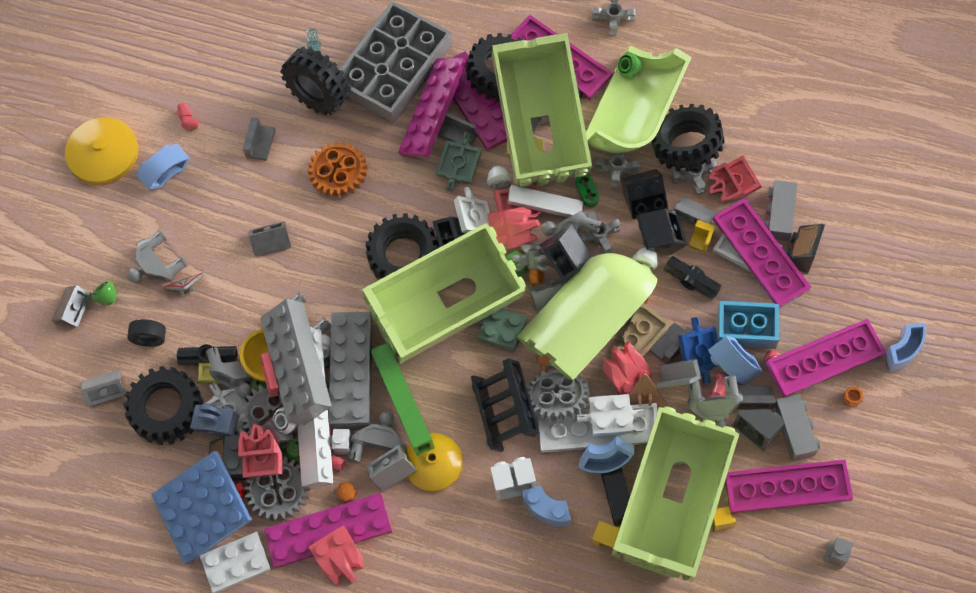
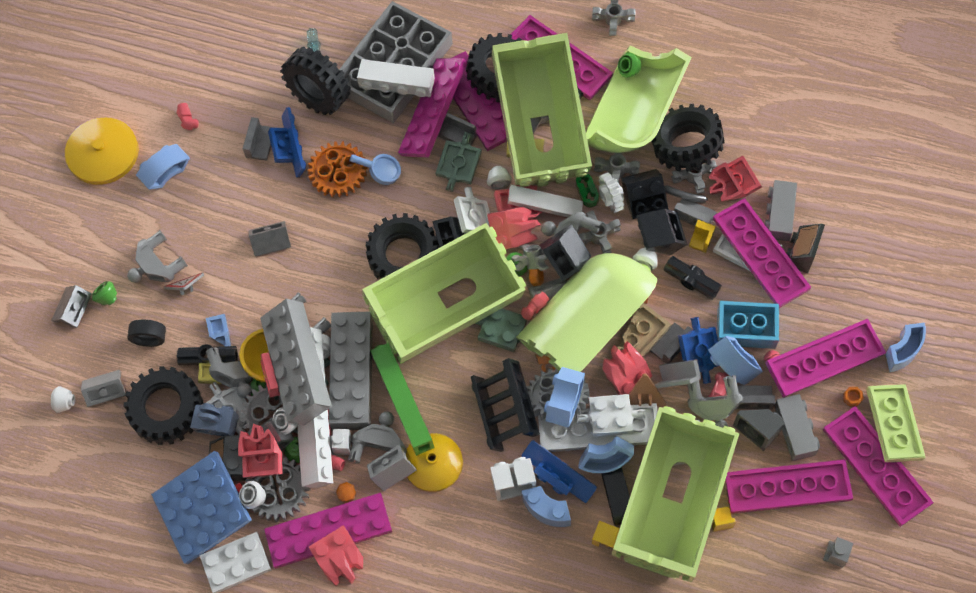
none -> white cone [51,386,75,413]
none -> light blue slope [206,314,231,346]
none -> white cone [239,481,266,509]
none -> blue bracket [268,107,306,178]
none -> light blue piece [350,154,401,185]
none -> white brick [357,59,435,97]
none -> coral arm [521,292,549,320]
none -> blue bracket [521,440,597,503]
none -> light blue brick [544,367,585,428]
none -> white gear [598,172,624,213]
none -> flat silver piece [664,185,708,203]
none -> dark pink plate [823,406,934,527]
none -> yellowish green tile [866,384,926,462]

